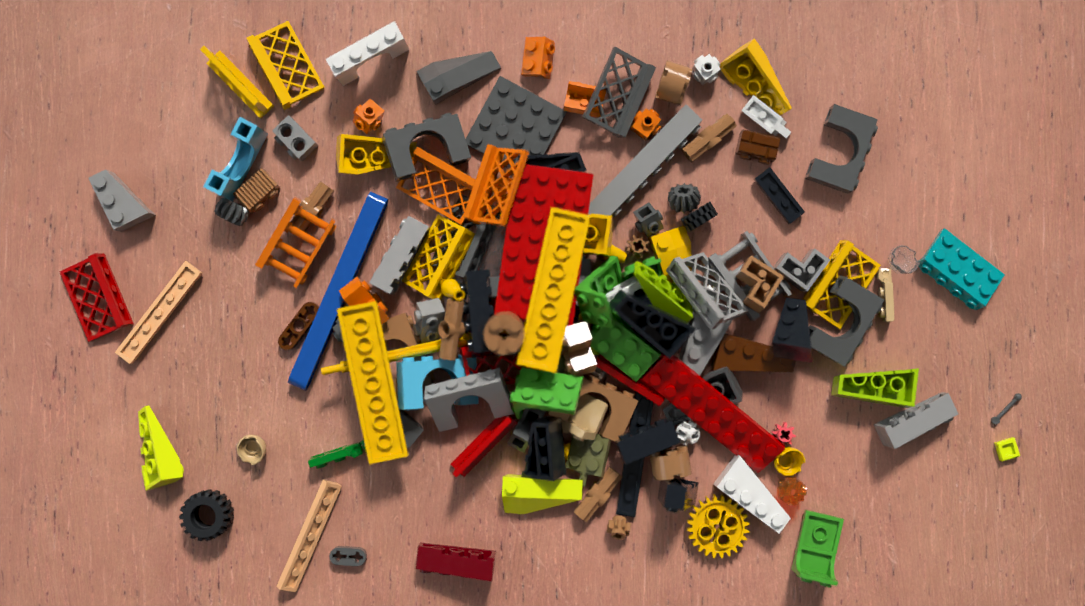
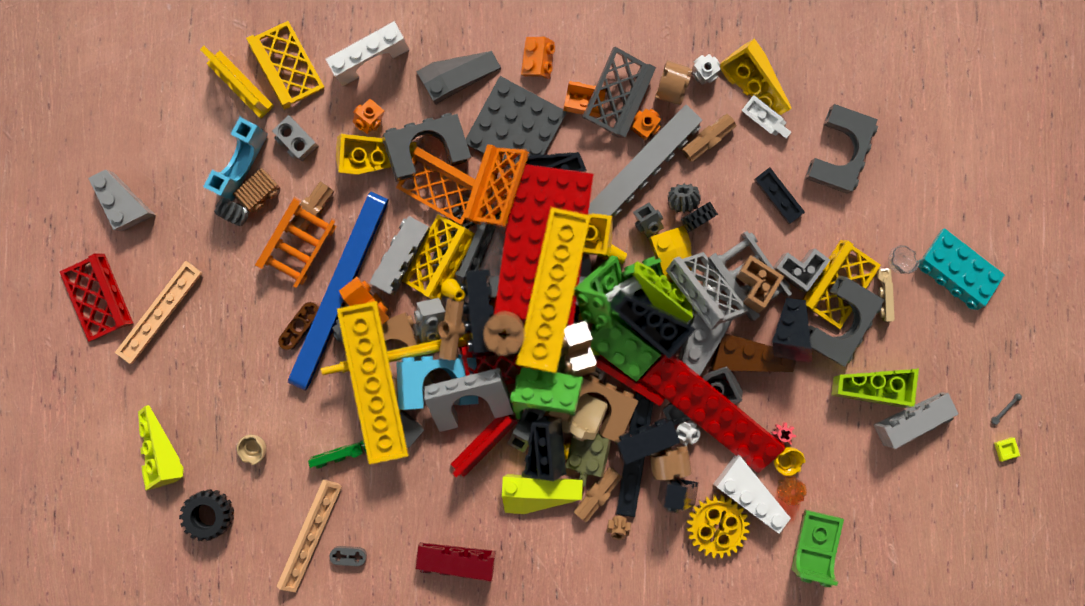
medium nougat gear [626,235,649,258] -> none
reddish brown brick [735,129,780,164] -> none

